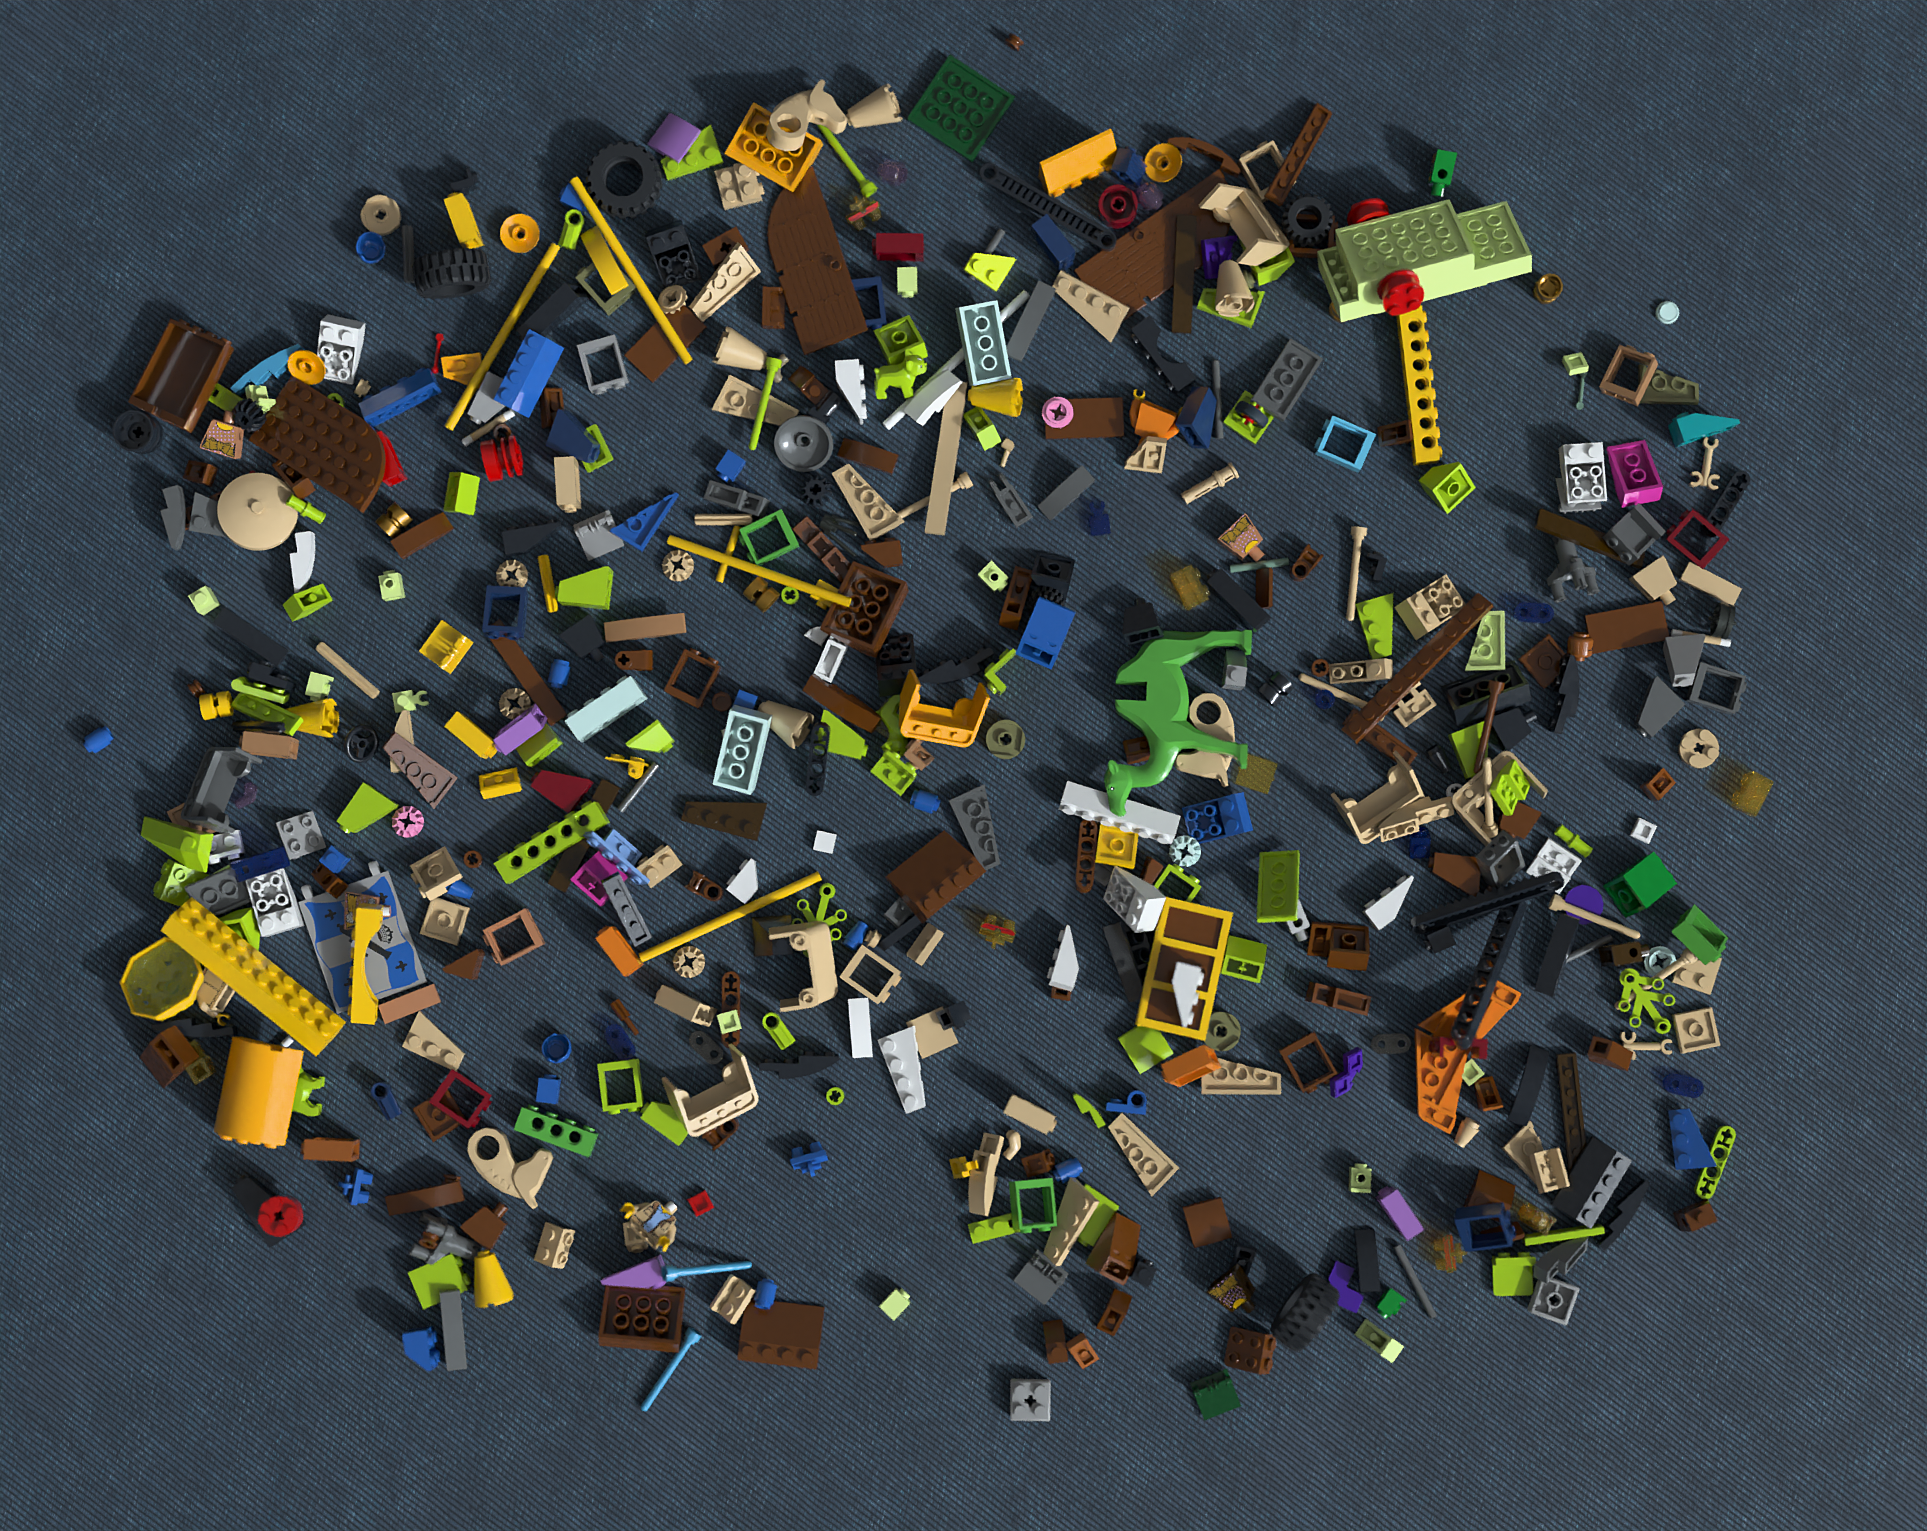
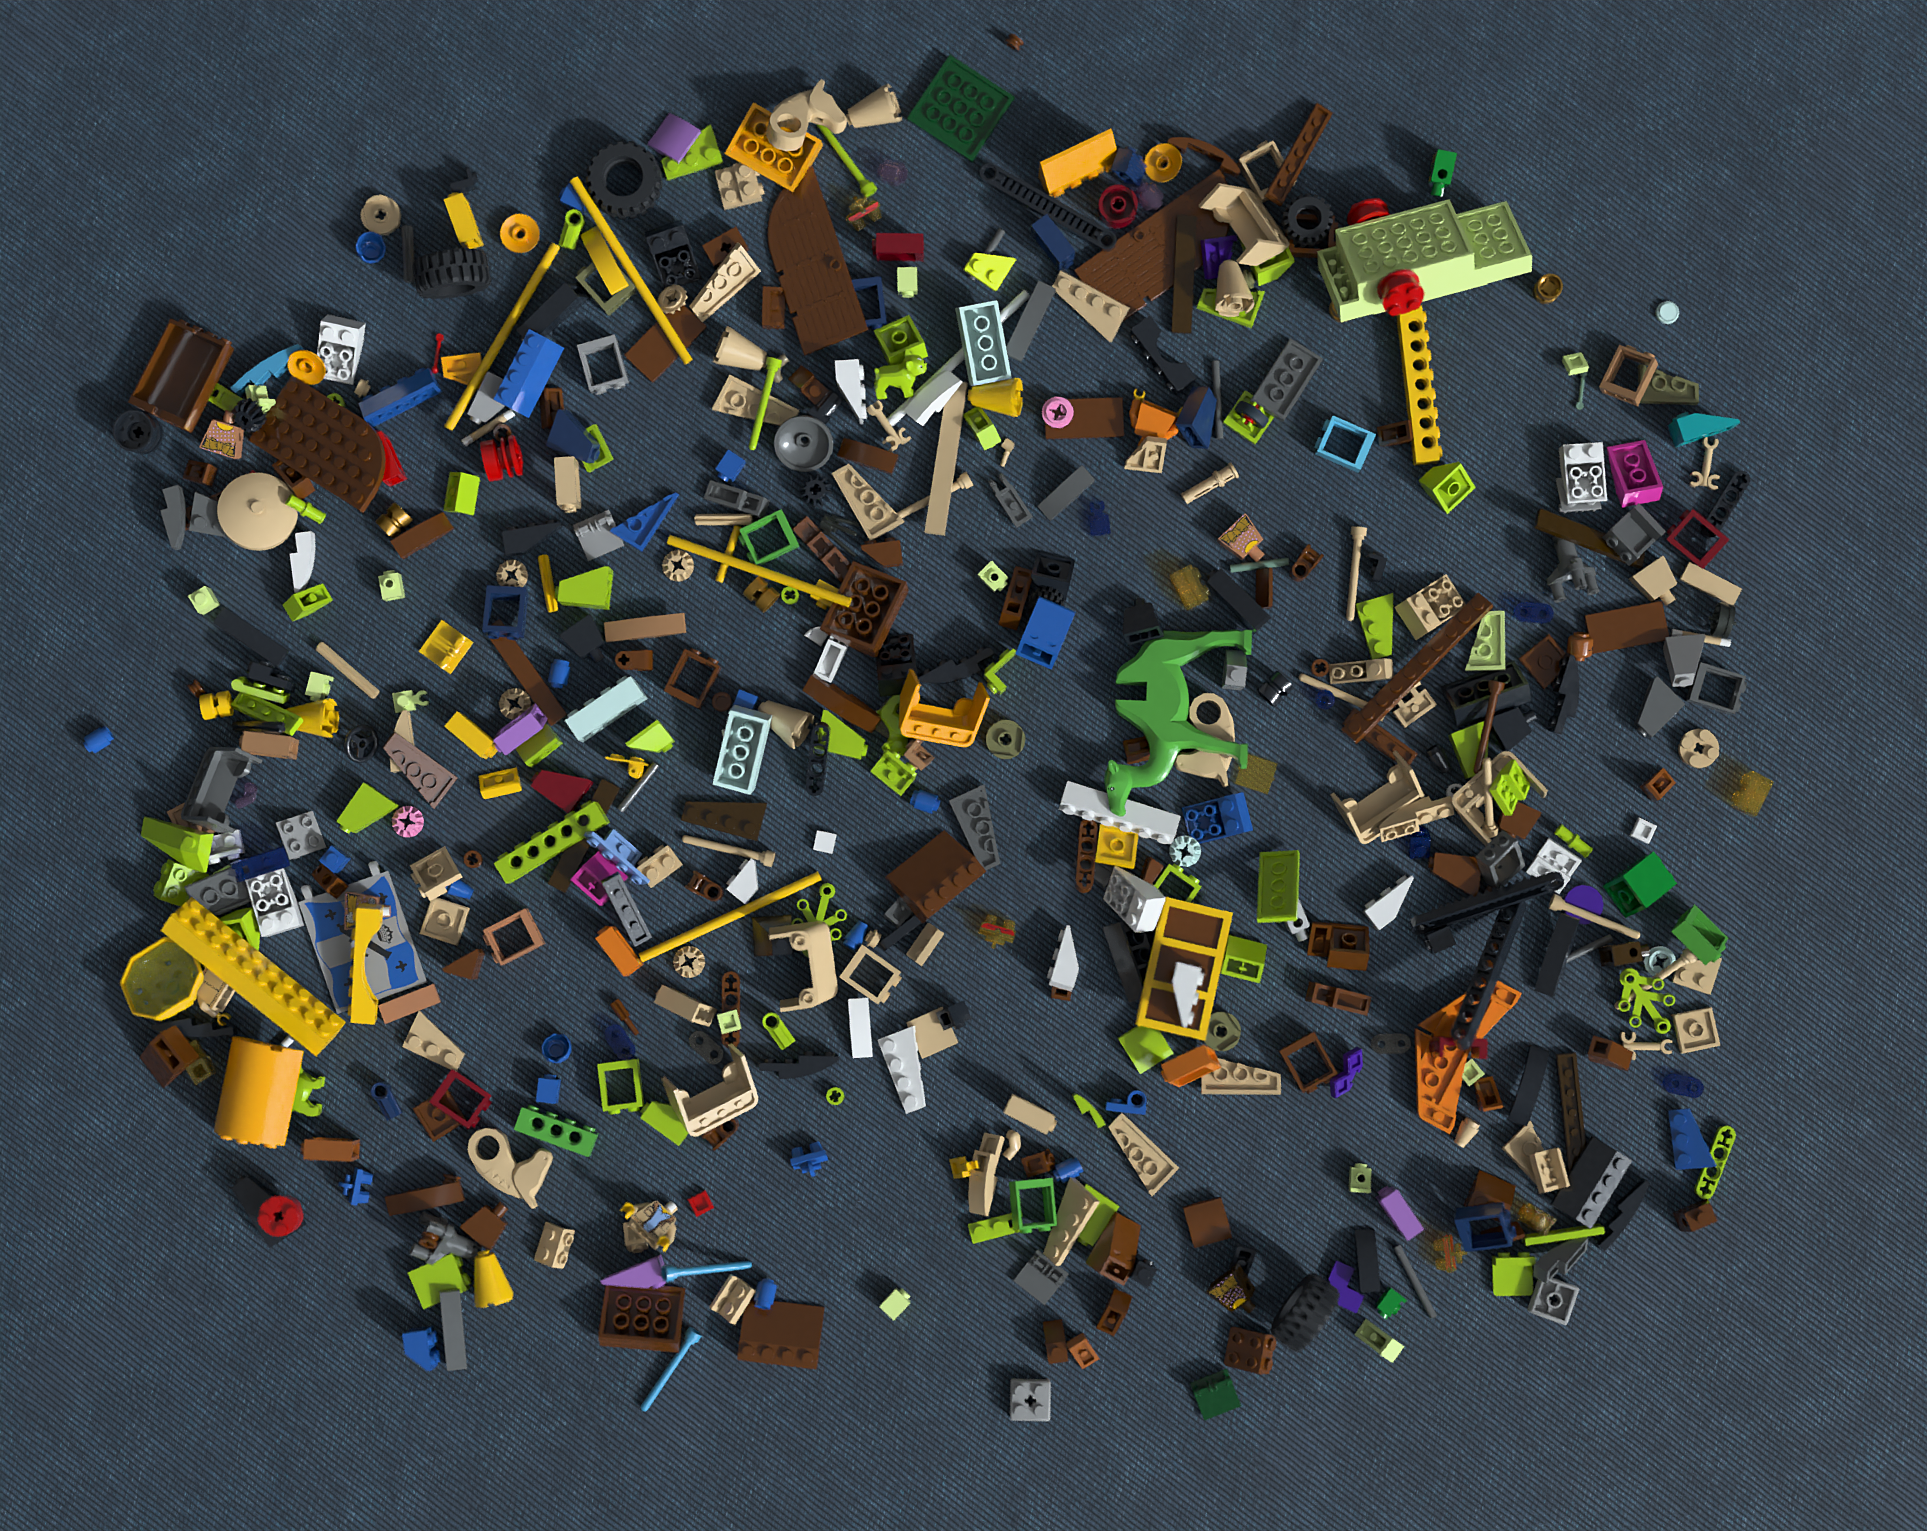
none -> tan piece [682,835,775,867]
none -> tan bar [866,400,911,452]

